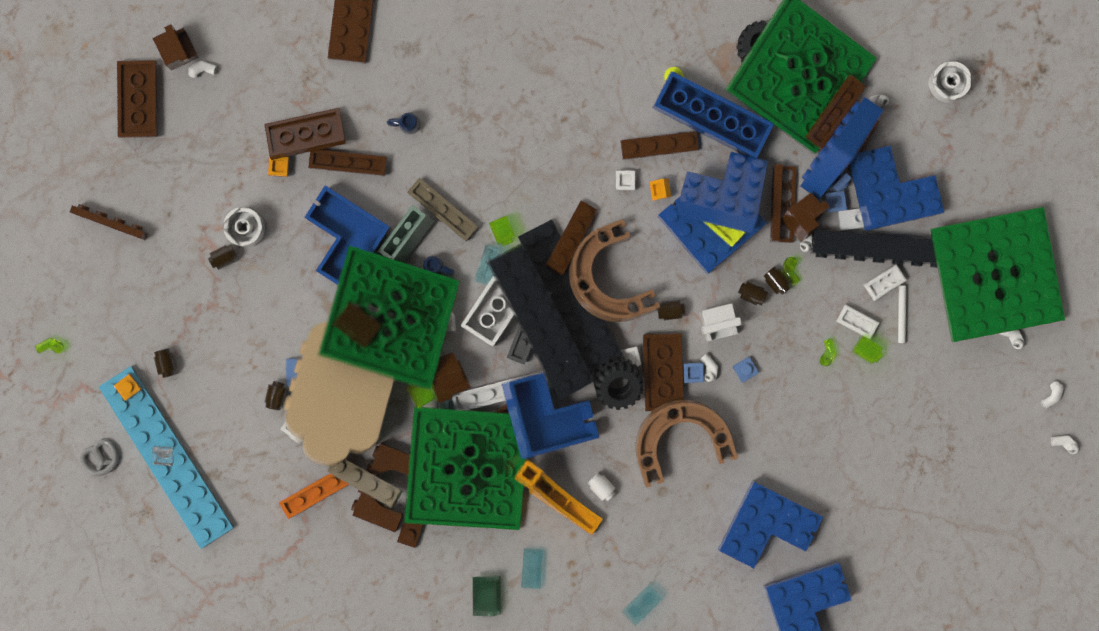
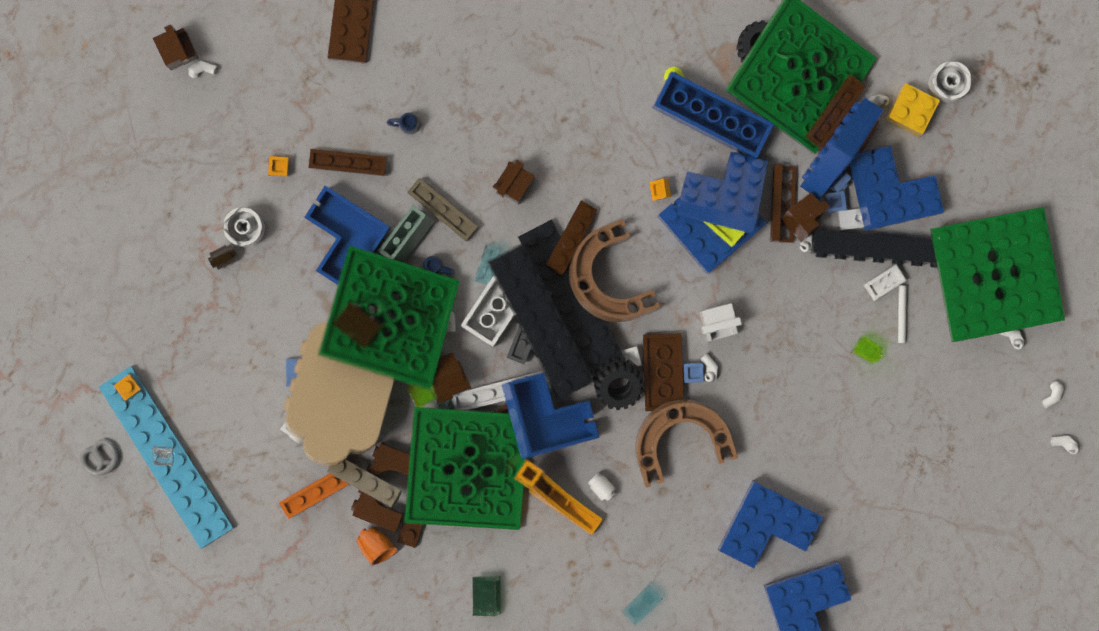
clear neon green arm [35,338,64,354] -> none
reddish brown plate [69,204,147,240] -> none
reddish brown plate [117,60,157,138] -> none
dark brown brick [153,348,177,378] -> none
reddish brown plate [264,108,346,160] -> none
dark brown brick [264,381,287,410] -> none
clear neon green brick [489,216,515,247] -> none
clear light blue plate [521,549,543,589] -> none
white plate [616,171,635,191] -> none
reddish brown plate [620,131,699,160] -> none
dark brown brick [658,300,685,321] -> none
medium blue plate [732,357,759,383] -> none
dark brown brick [738,281,768,306] -> none
dark brown brick [764,266,791,295] -> none
clear neon green arm [782,256,800,286] -> none
clear neon green arm [819,338,837,366] -> none
white plate [836,305,879,340] -> none
none -> orange helmet [356,527,398,566]
none -> reddish brown plate [493,160,535,205]
none -> yellow brick [885,83,940,137]

